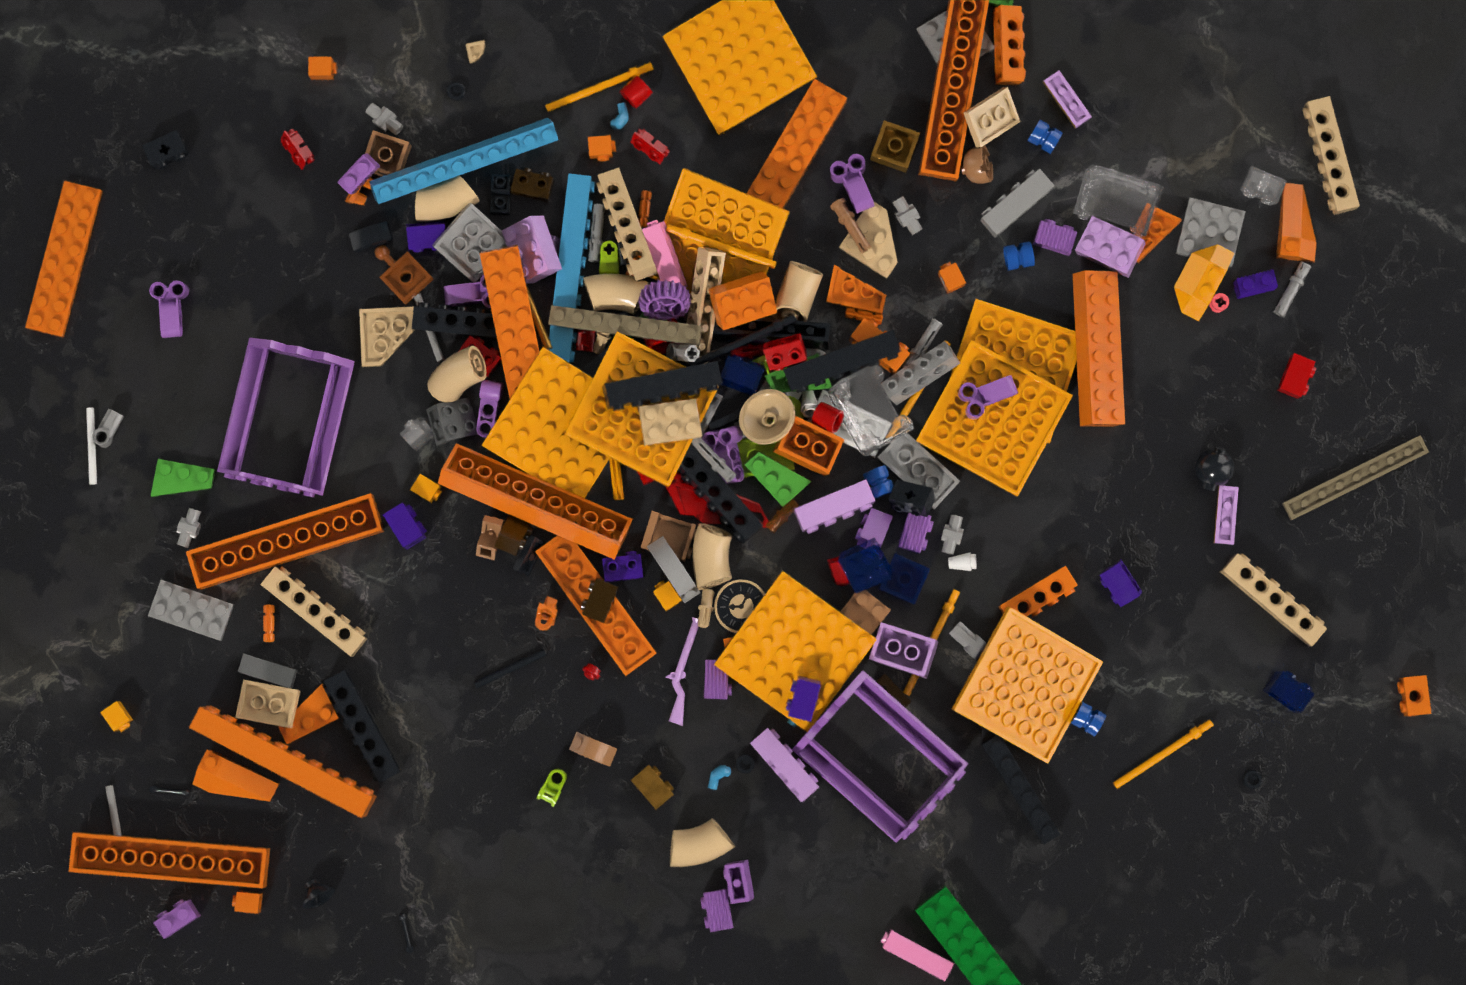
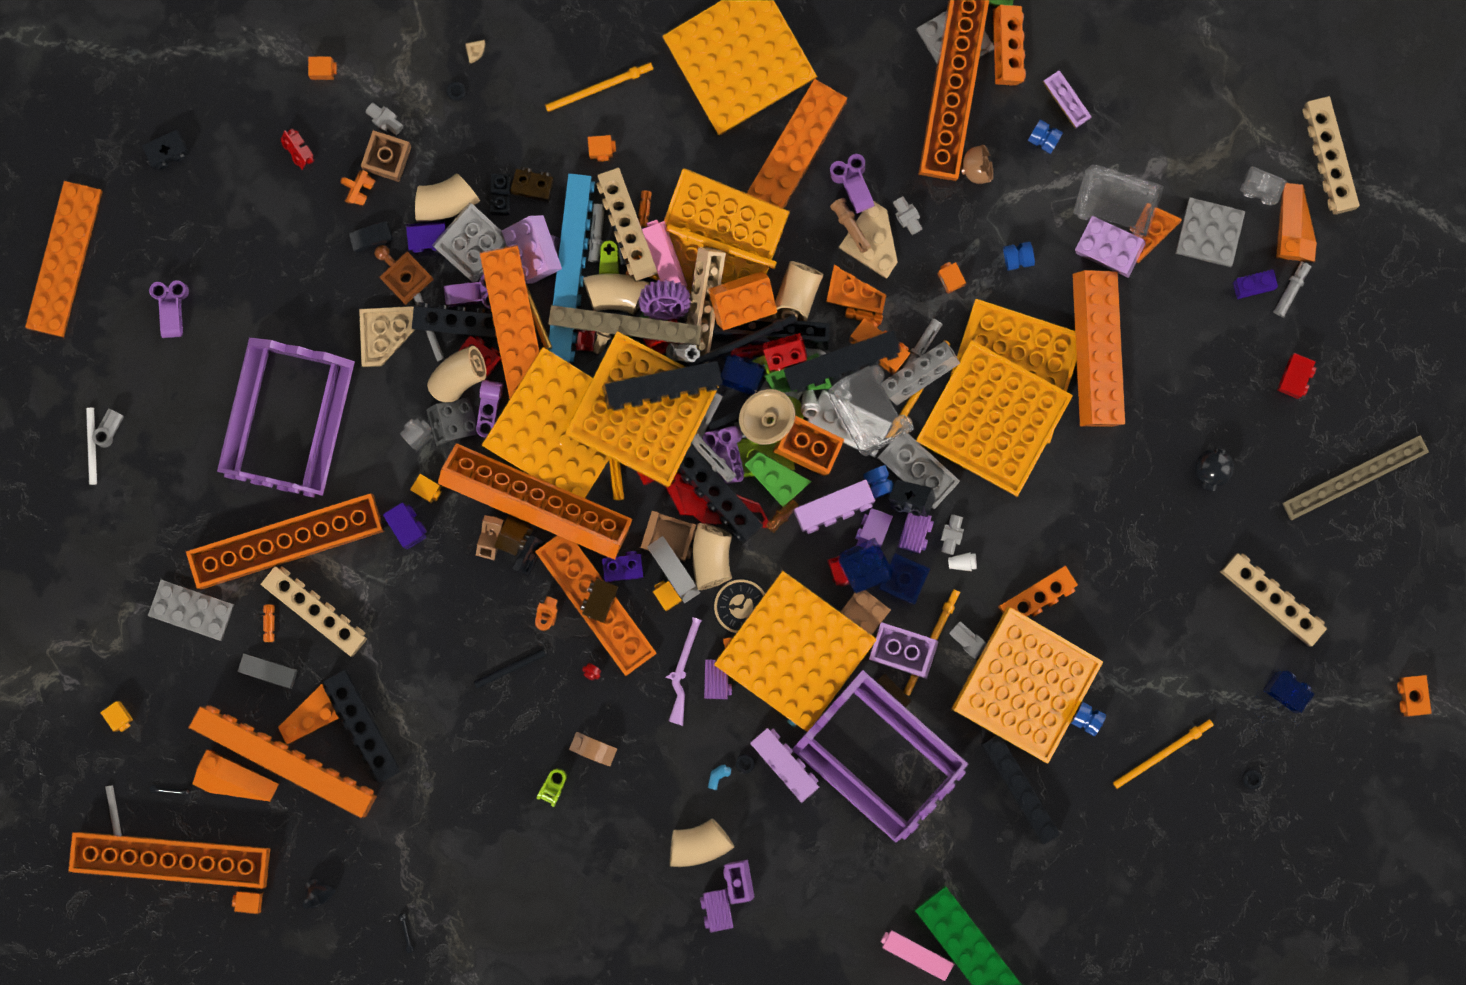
bright green wing [151,459,216,497] -> none
medium lavender brick [153,899,201,939] -> none
light grey axle [176,508,201,548] -> none
tan plate [235,680,300,729] -> none
medium lavender brick [338,153,380,194] -> none
dark azure brick [369,118,558,204] -> none
dark azure arm [610,102,629,130] -> none
red piece [619,75,653,109] -> none
red hinge [630,128,670,165] -> none
pearl gold brick [631,765,674,809] -> none
tan plate [638,399,702,446] -> none
tan axle [698,589,715,628] -> none
dark purple brick [785,676,821,722] -> none
red piece [812,402,844,434] -> none
pearl gold brick [870,120,920,173] -> none
medium lavender piece [958,375,1018,420] -> none
tan plate [964,87,1020,147] -> none
light grey brick [981,169,1055,238] -> none
medium lavender brick [1033,219,1077,256] -> none
dark purple brick [1100,560,1142,607] -> none
light orange wedge [1174,244,1235,321] -> none
coral bush [1209,293,1229,313] -> none
lavender plate [1213,485,1239,545] -> none

